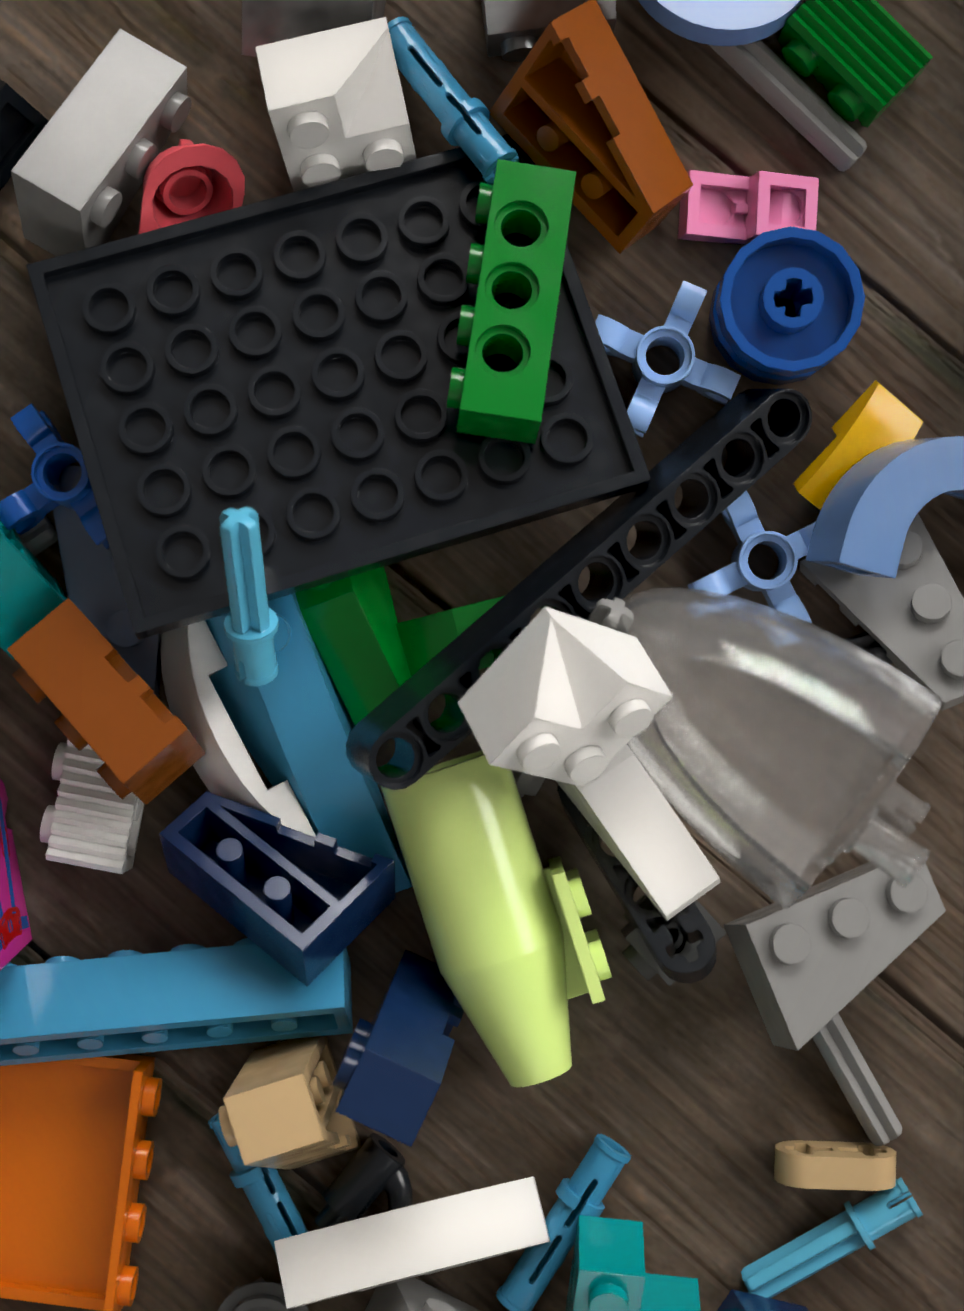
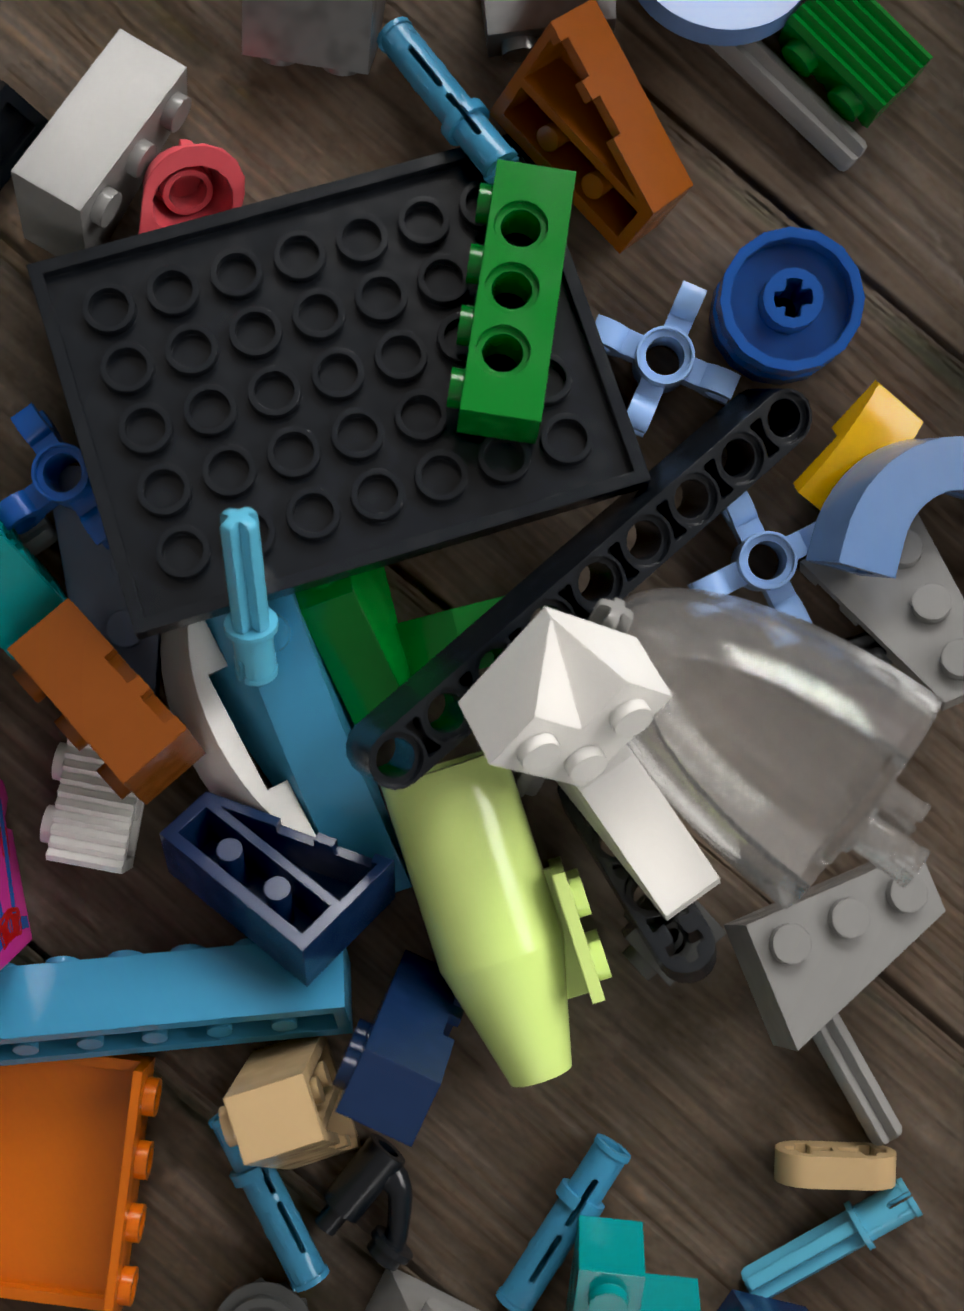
white slope [255,17,417,192] -> none
white slope [274,1176,550,1309] -> none
bright pink slope [678,170,819,244] -> none

